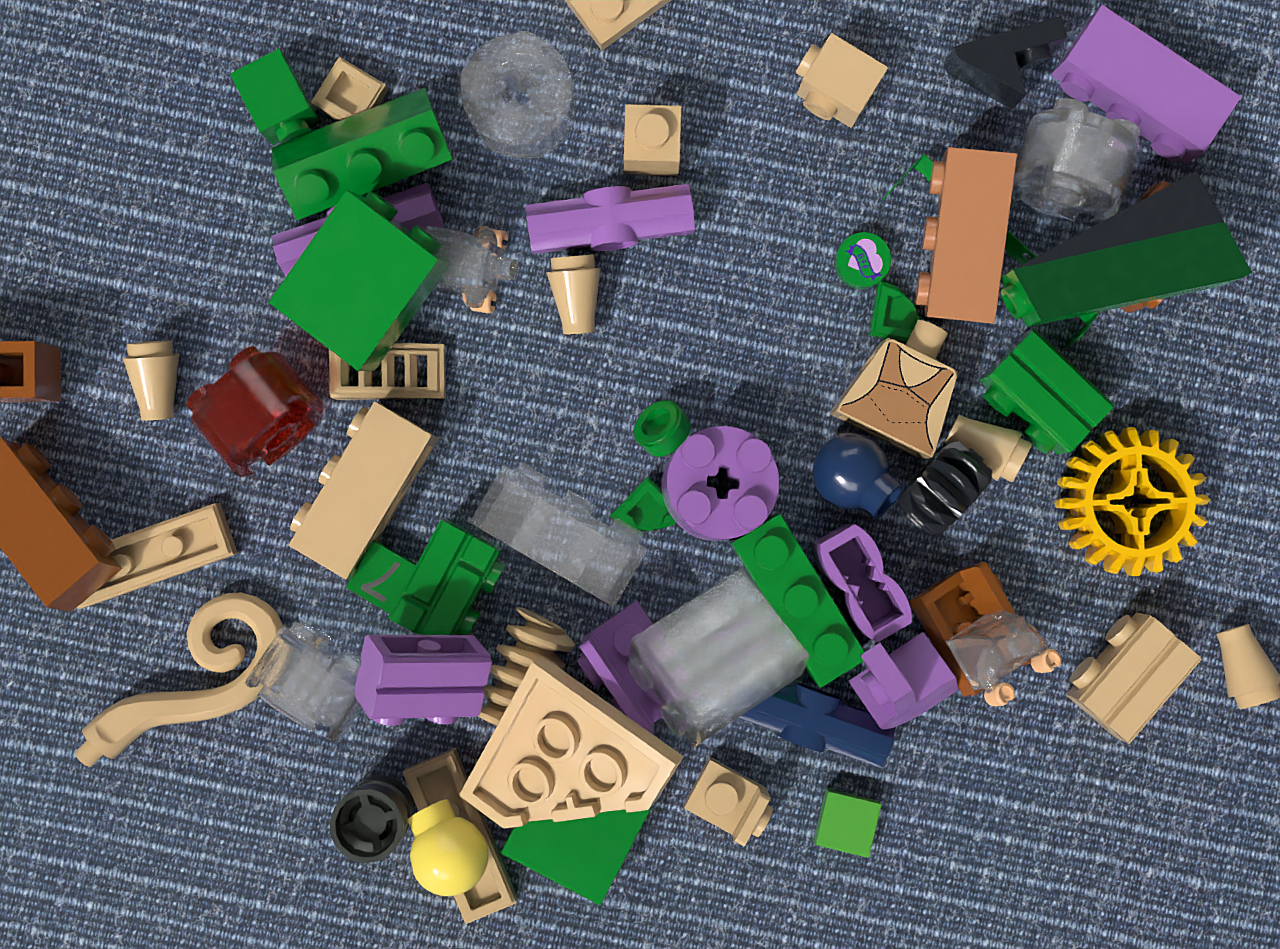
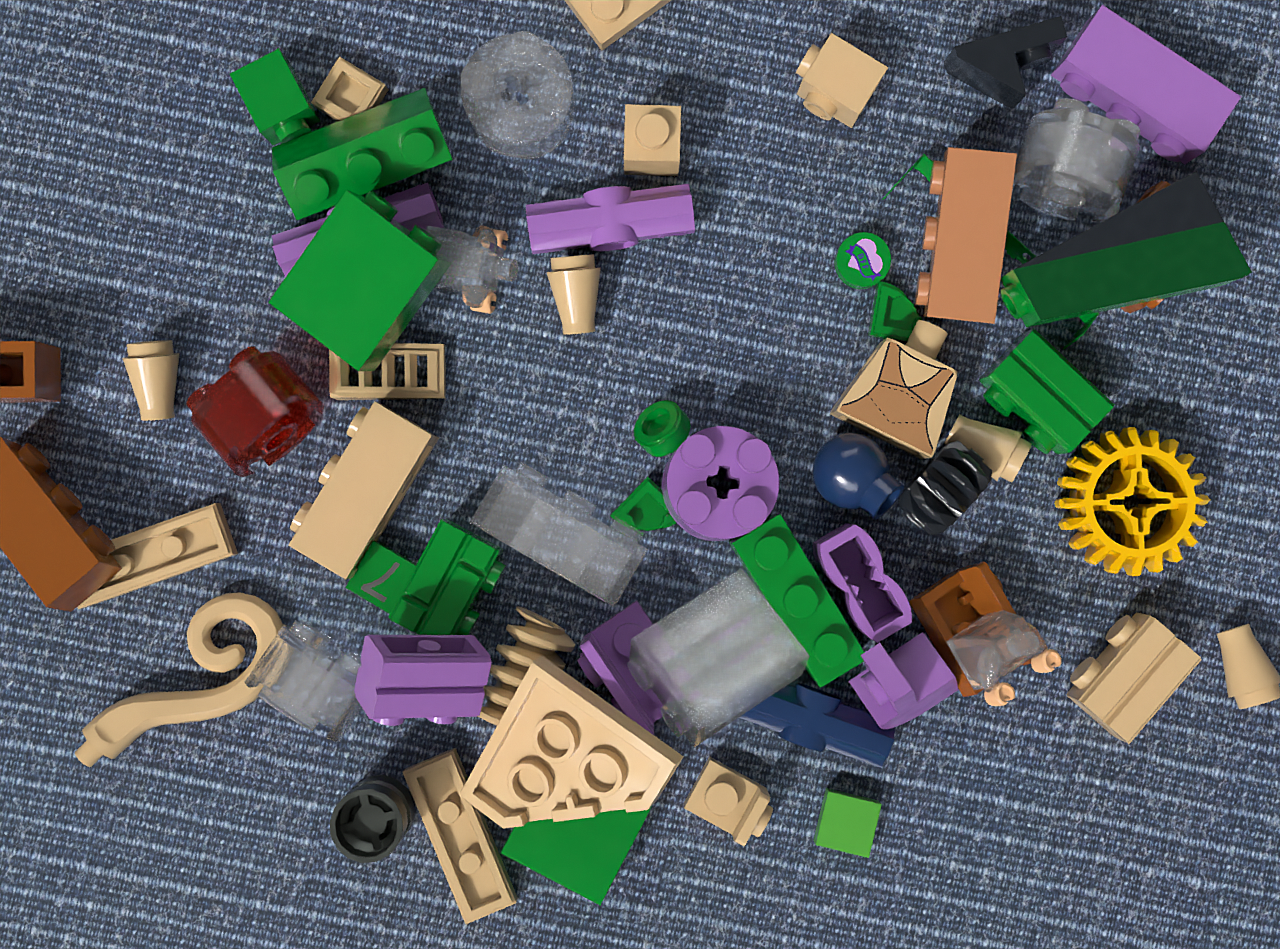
light yellow piece [407,799,489,896] -> none

